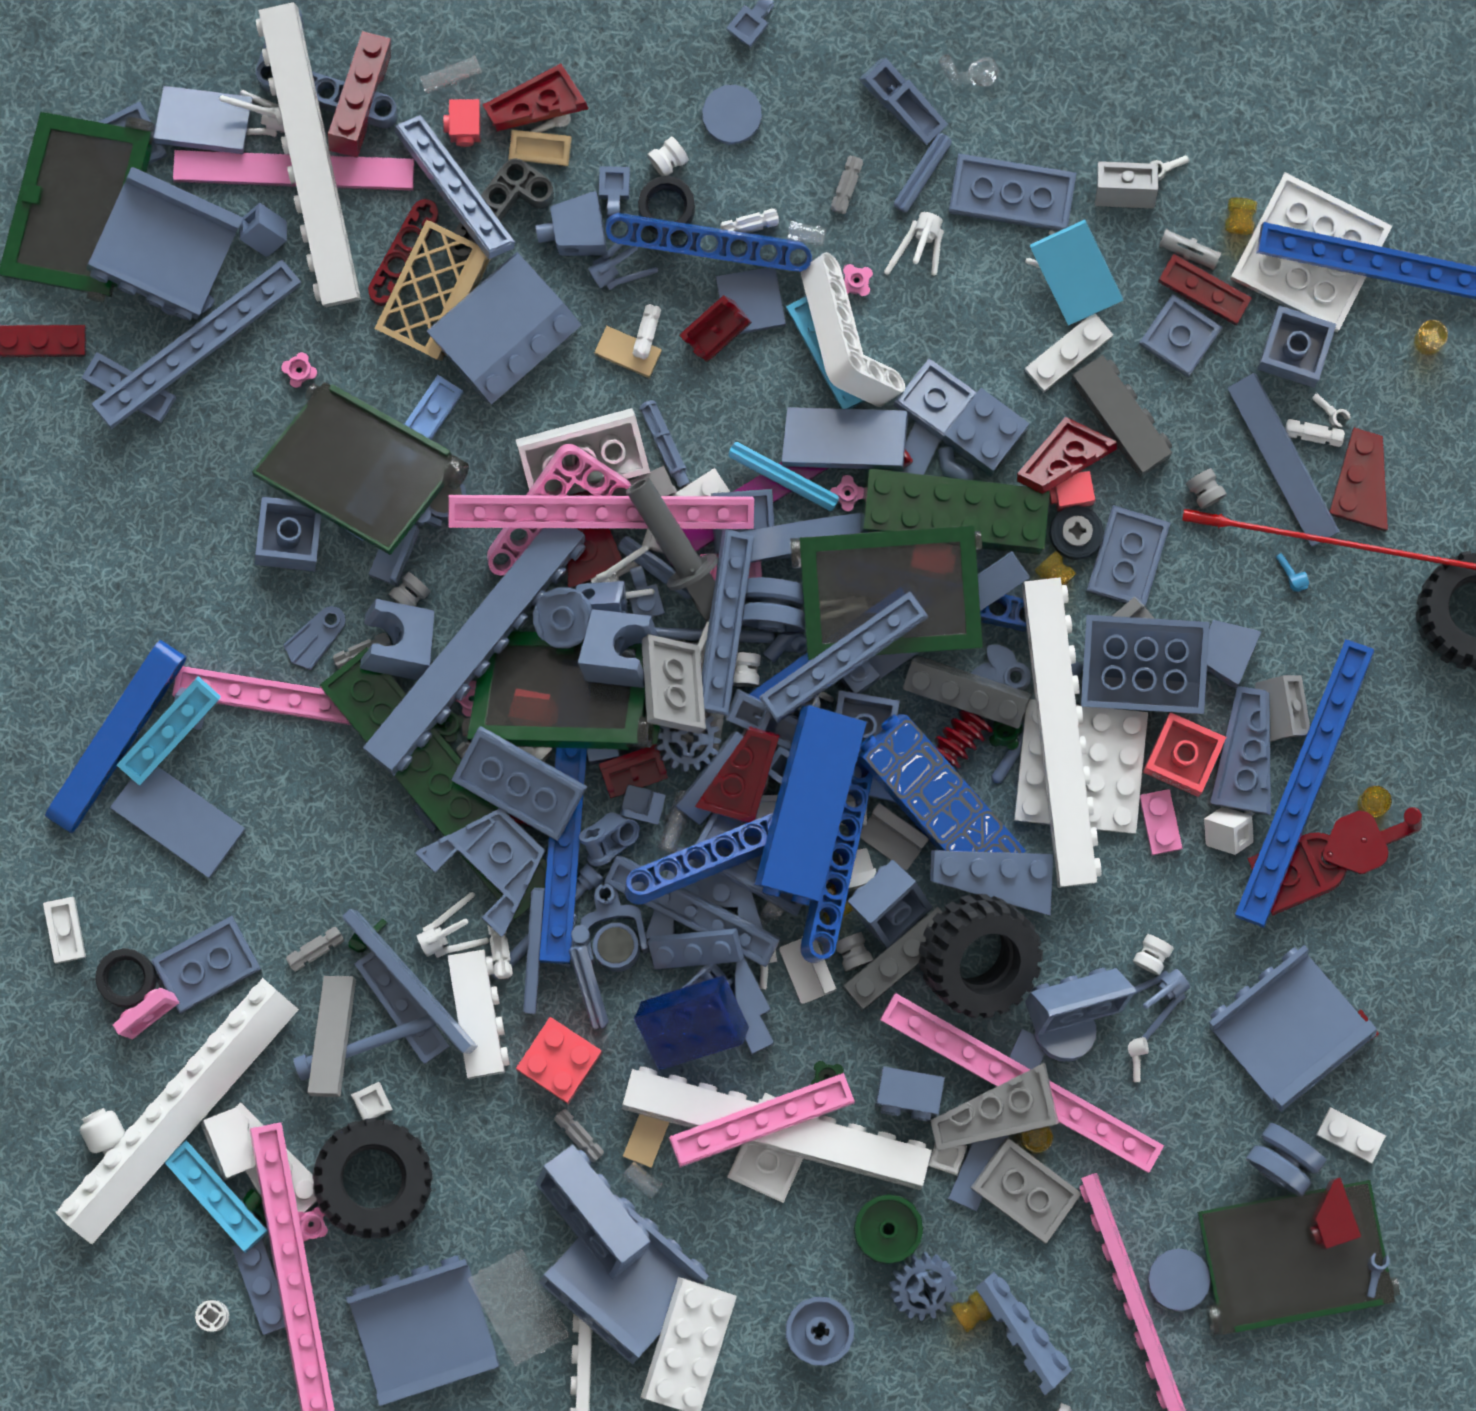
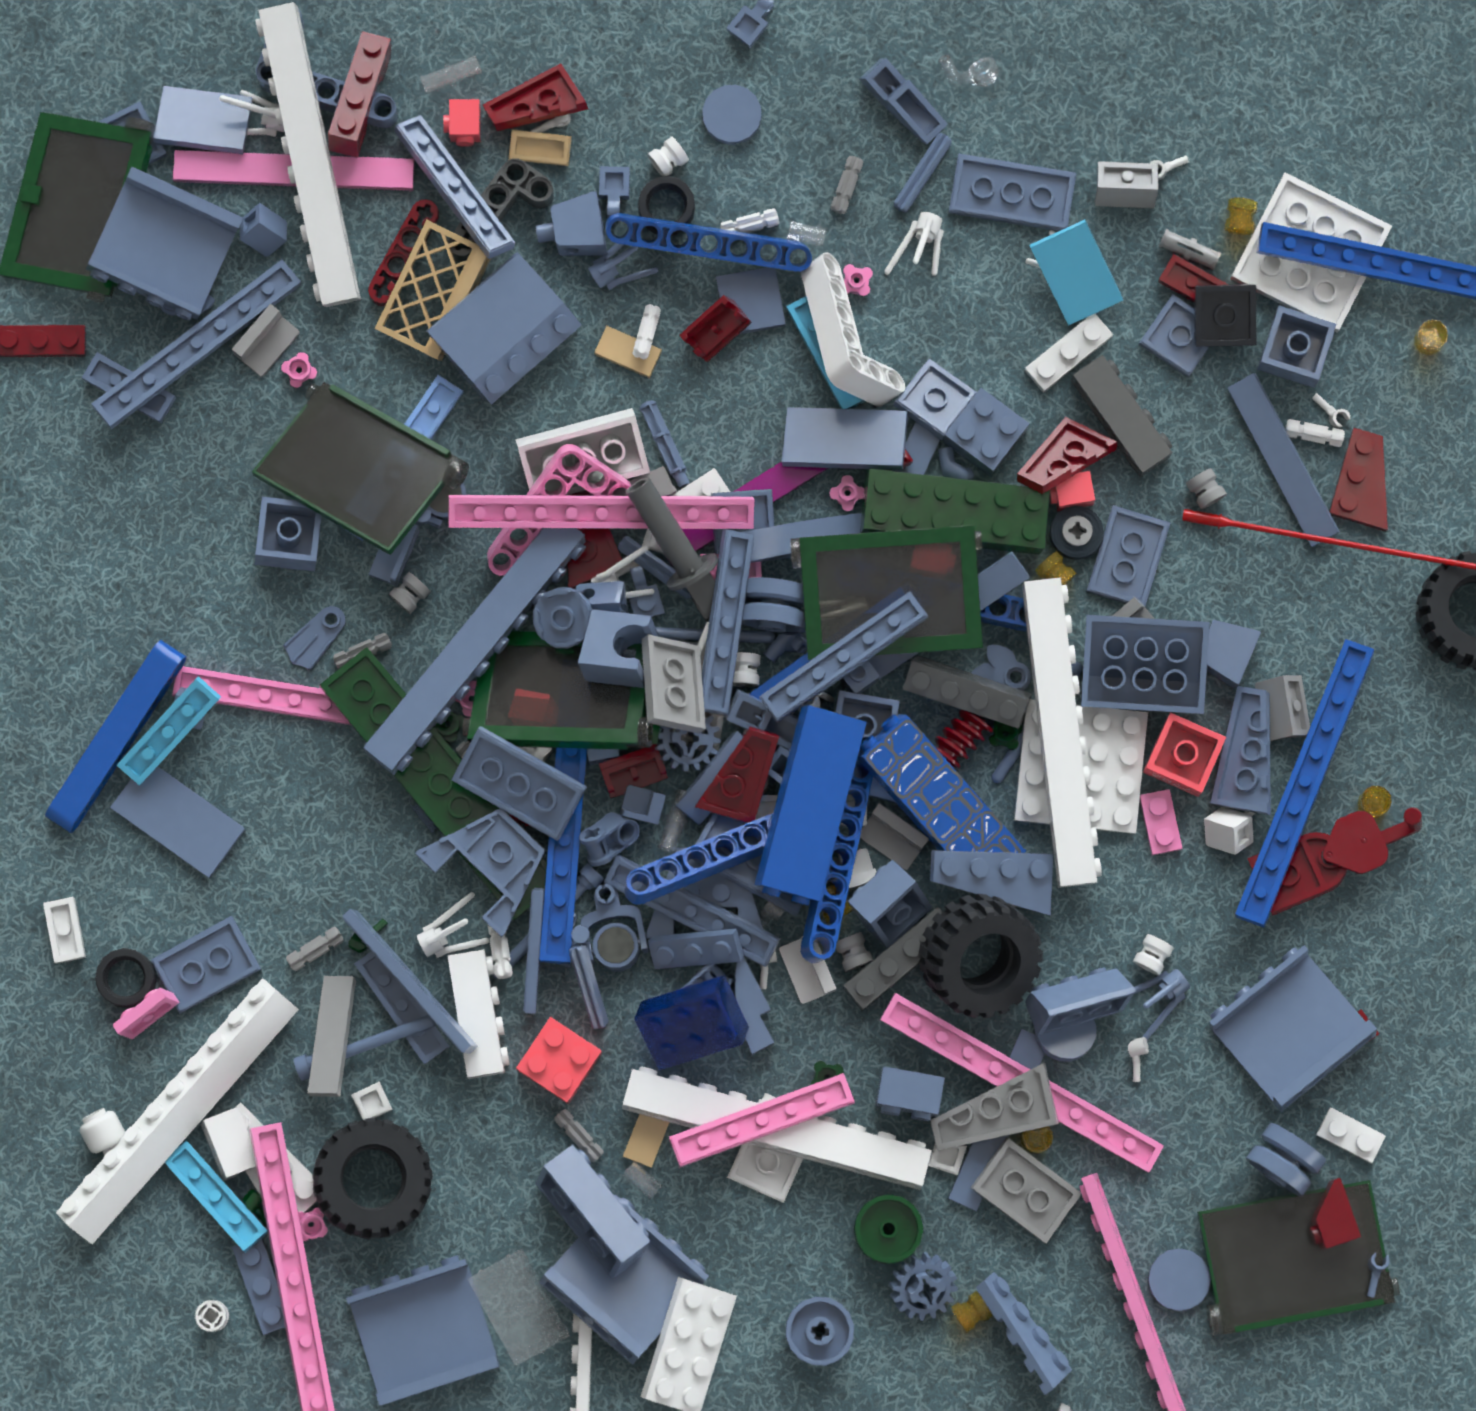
sand blue piece [360,599,434,680] -> none
medium azure axle [728,442,839,511] -> none
dark azure hand [1276,553,1309,592] -> none
none -> light grey panel [232,304,300,377]
none -> black plate [1194,284,1256,347]

